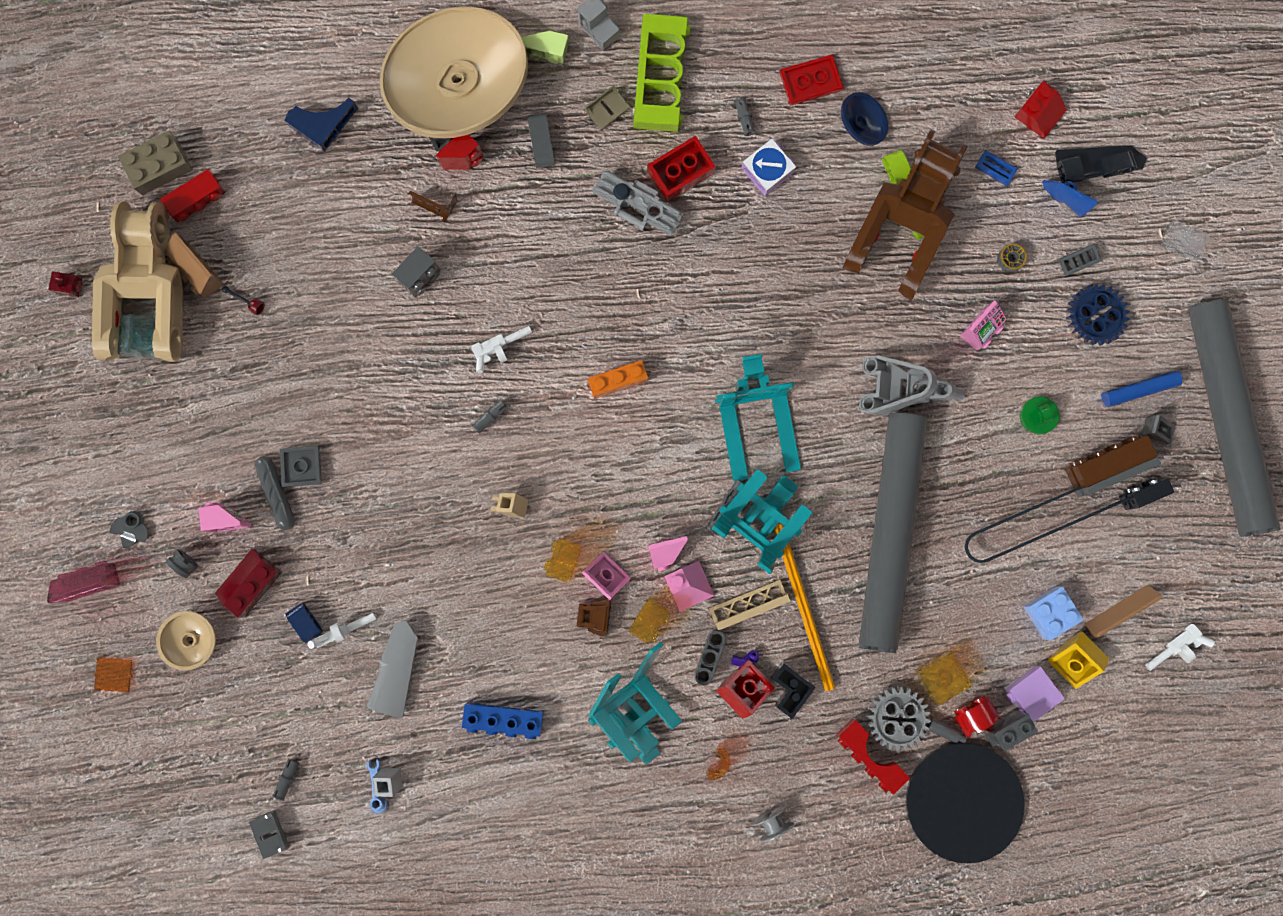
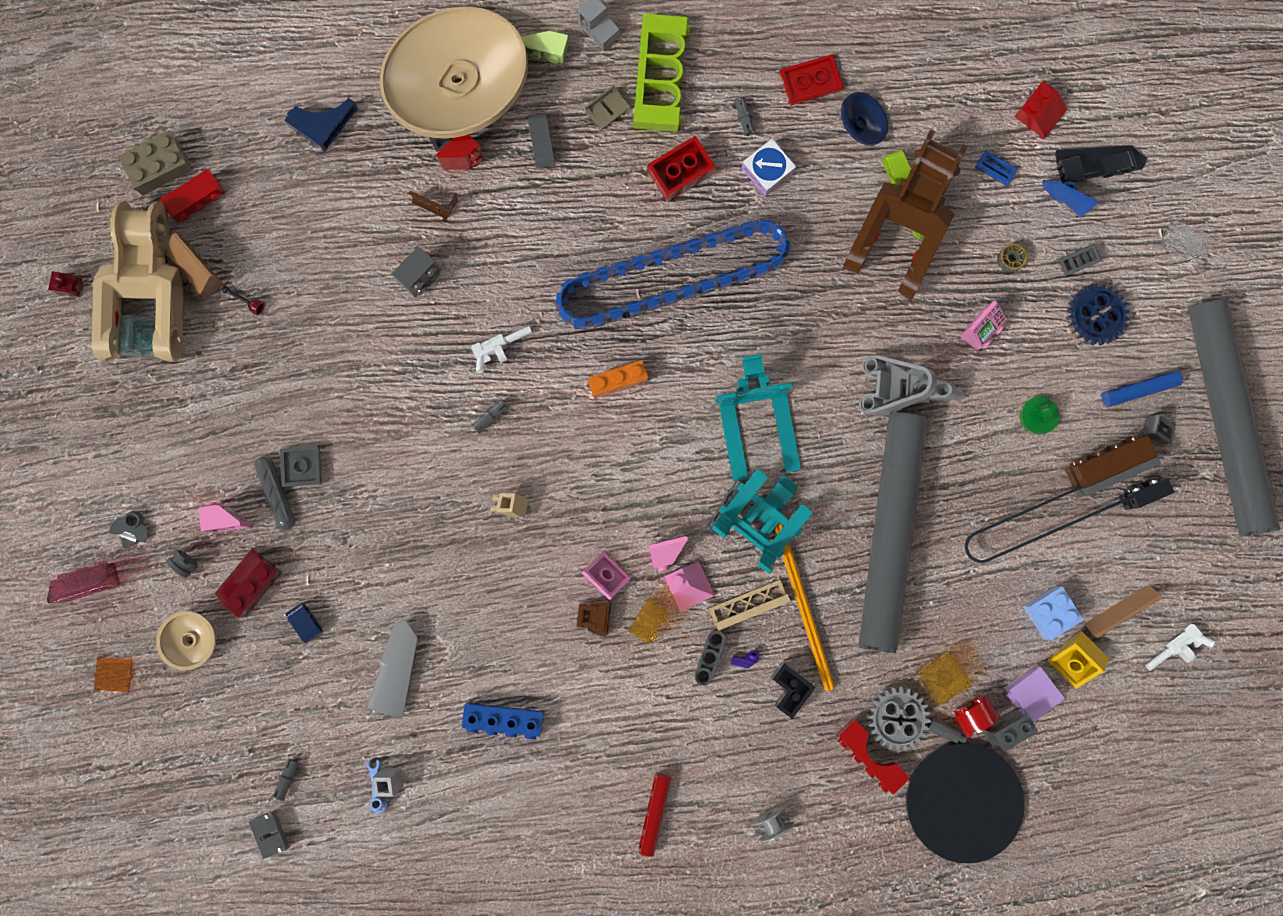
white piece [308,613,376,649] -> none
clear yellow brick [544,538,583,583] -> none
teal piece [588,642,682,765] -> none
light grey piece [592,169,684,236] -> none
clear orange piece [706,746,732,780] -> none
red slope [715,660,775,719] -> none
none -> blue piece [556,219,790,330]
none -> red brick [638,773,672,857]

